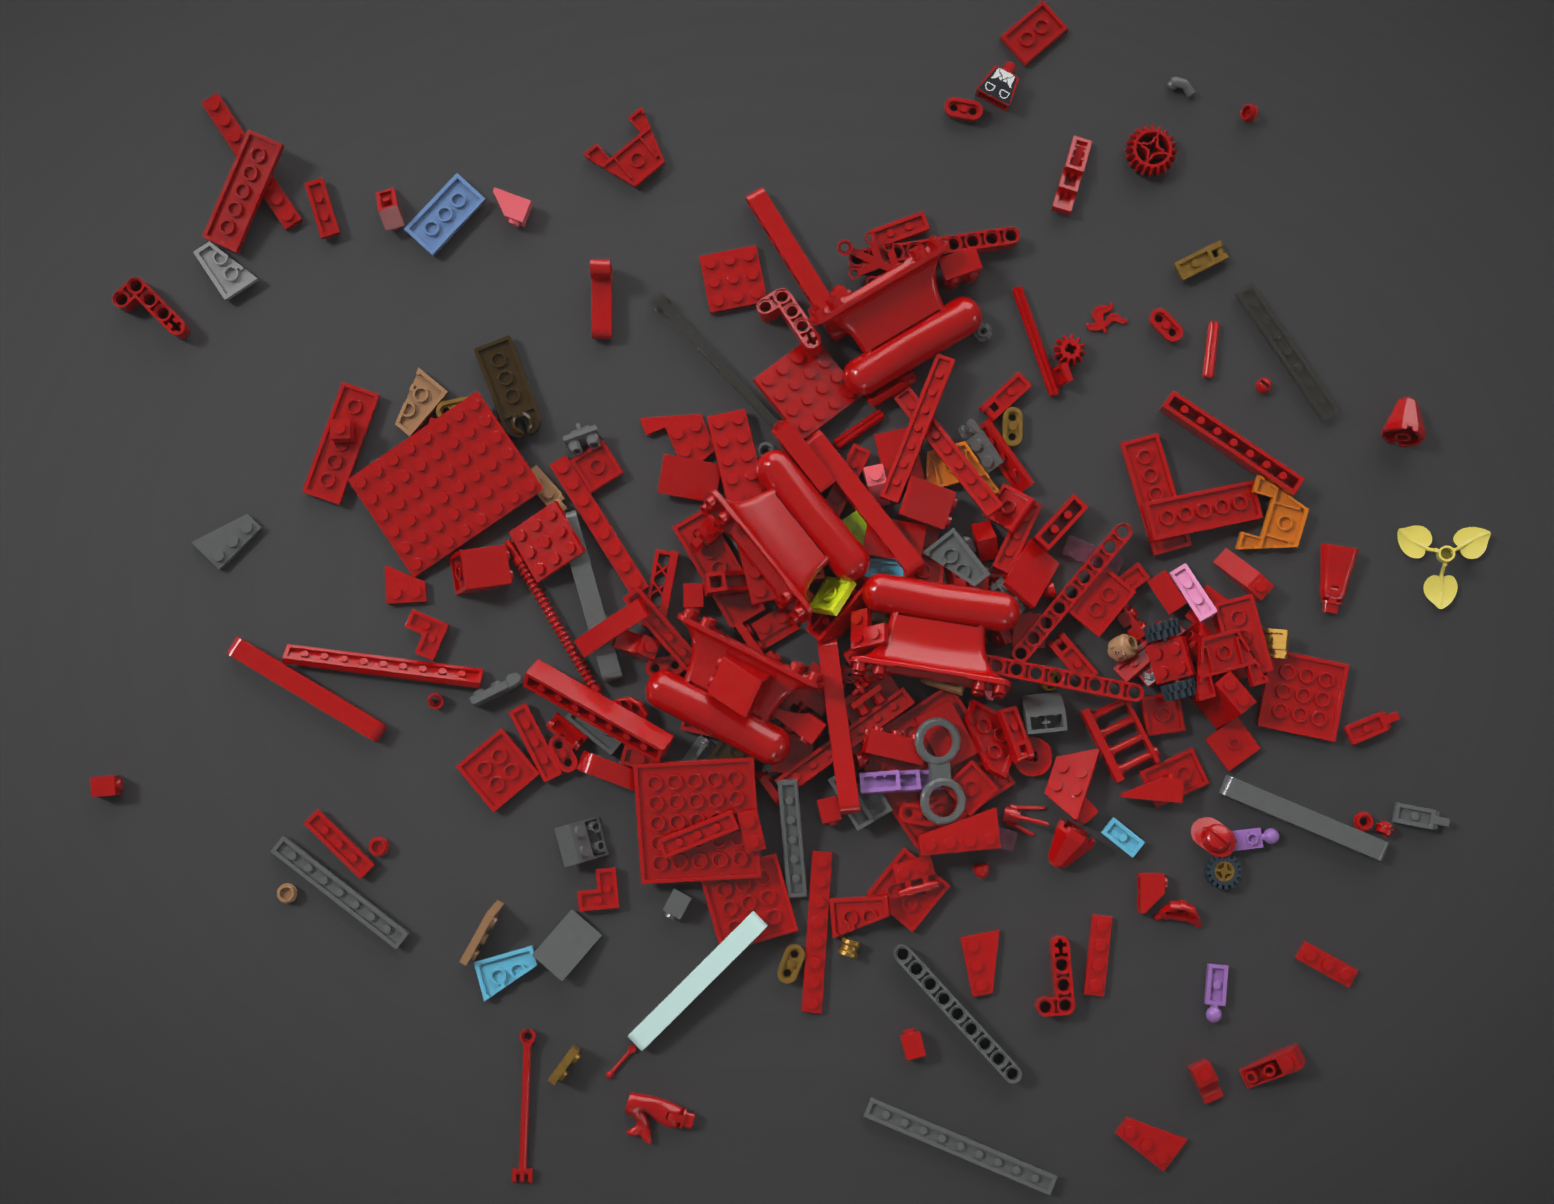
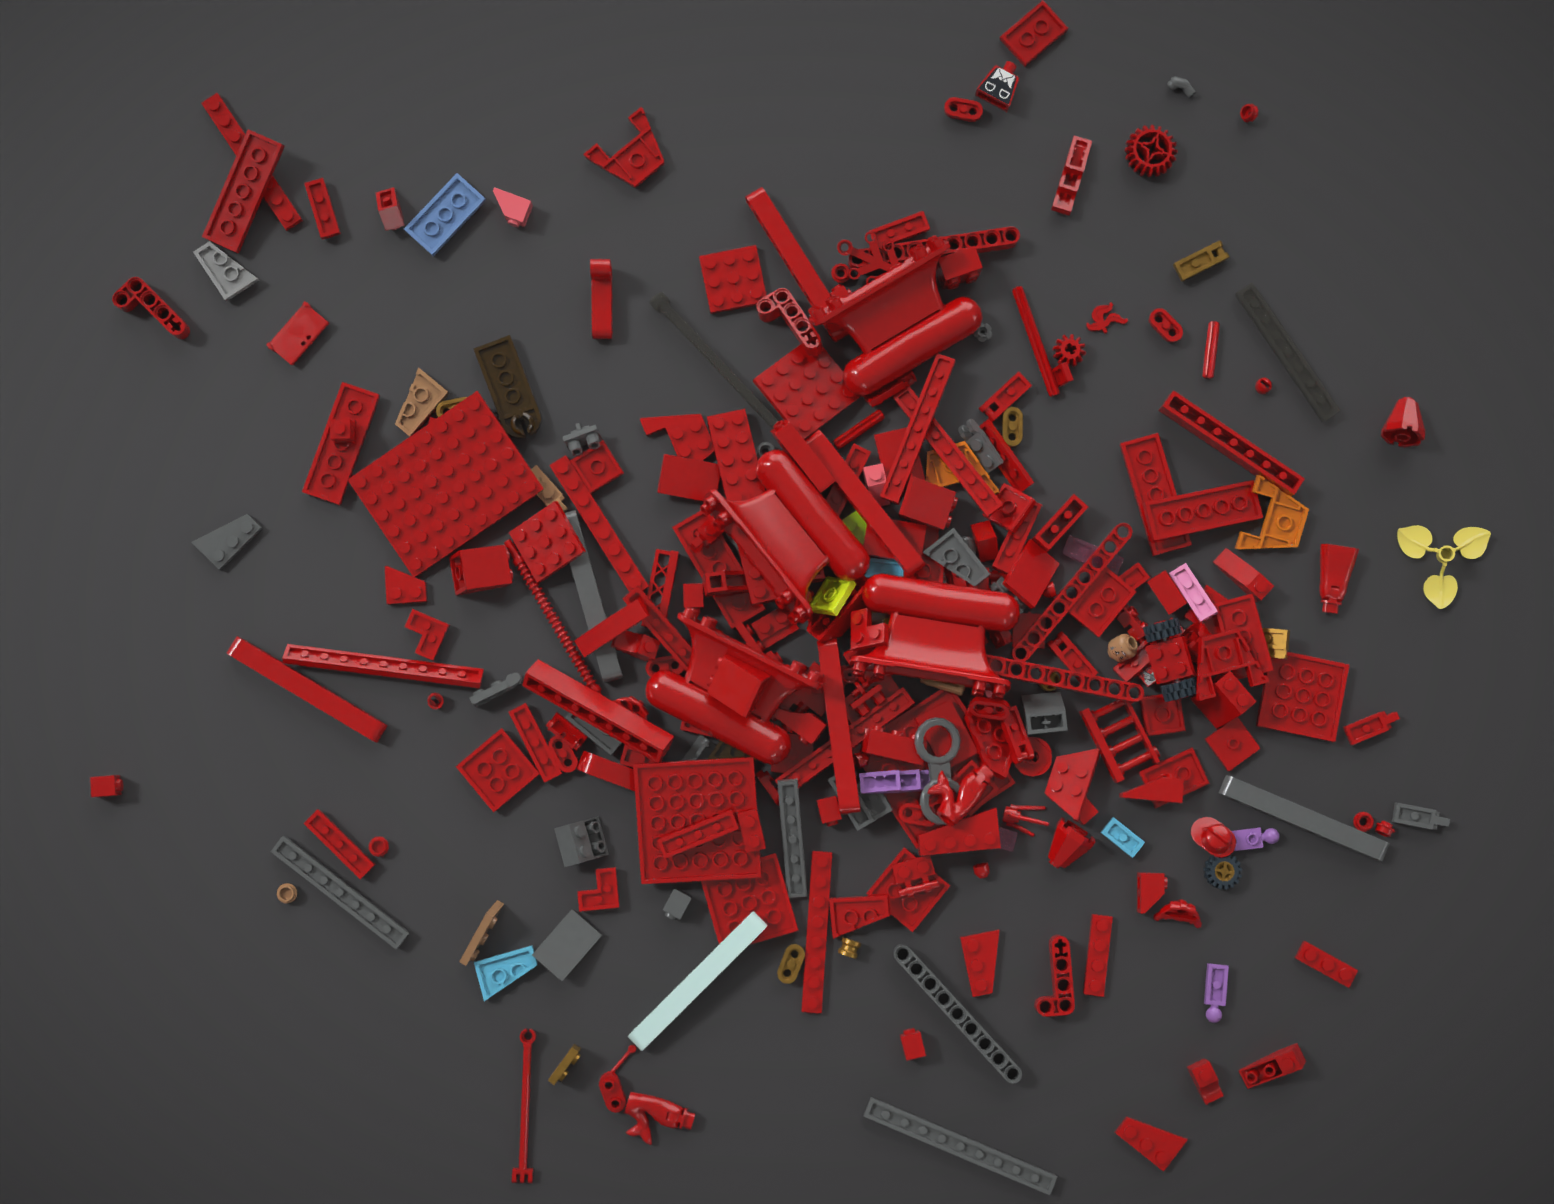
none -> red door [266,301,329,366]
none -> red plate [599,1072,626,1112]
none -> red plate [831,263,851,283]
none -> red piece [927,764,994,827]
none -> red plate [970,696,1011,720]

